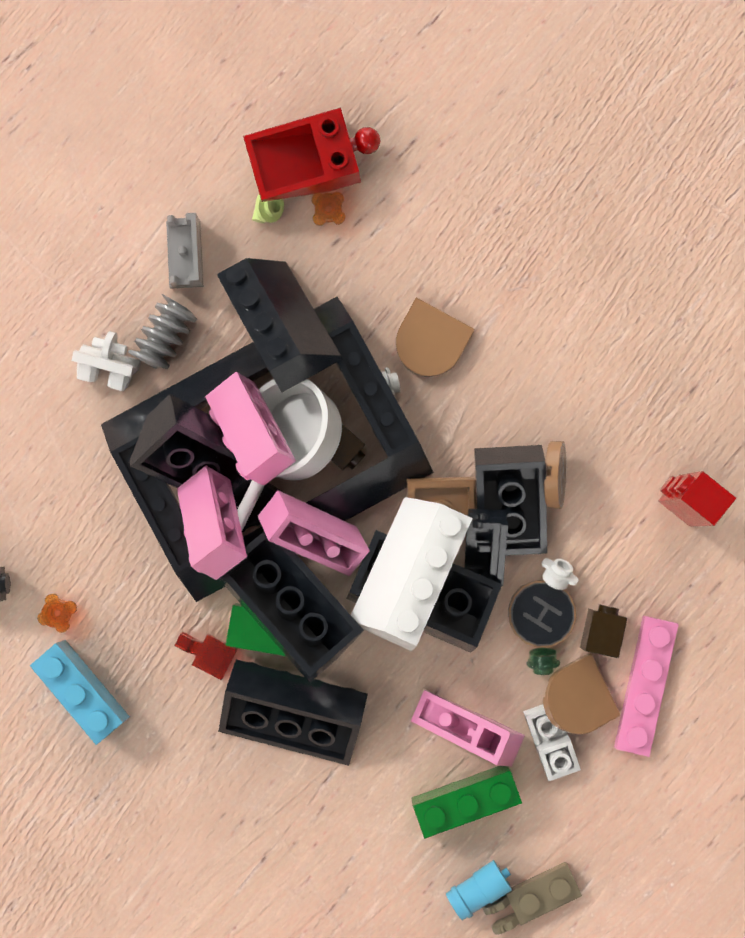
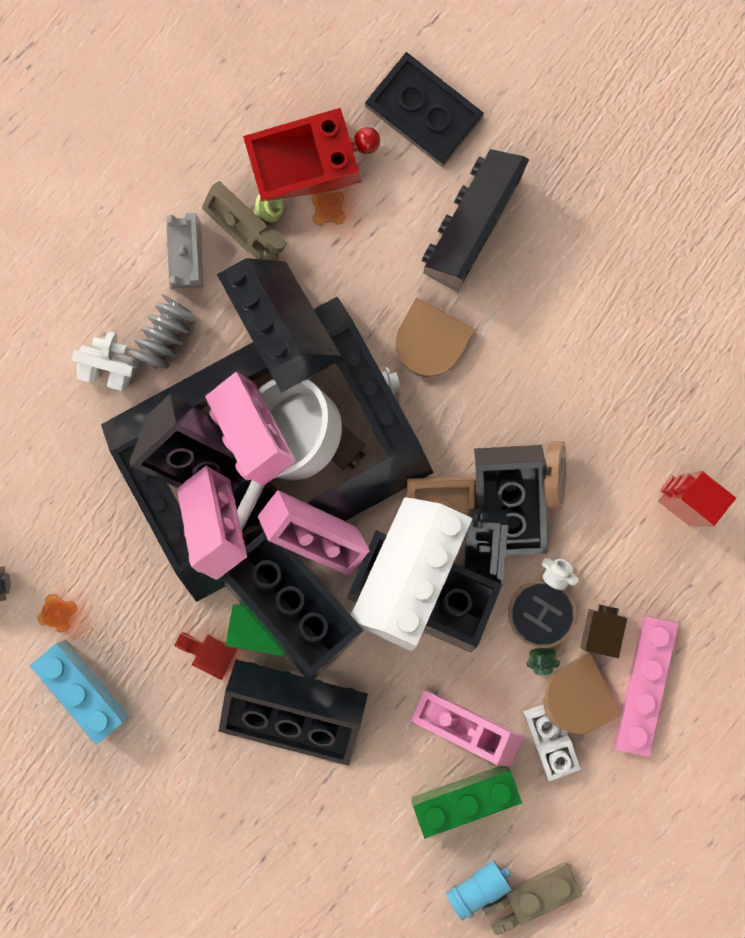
none -> dark tan hinge [202,181,286,261]
none -> black tile [365,52,484,167]
none -> black slope [421,149,530,292]

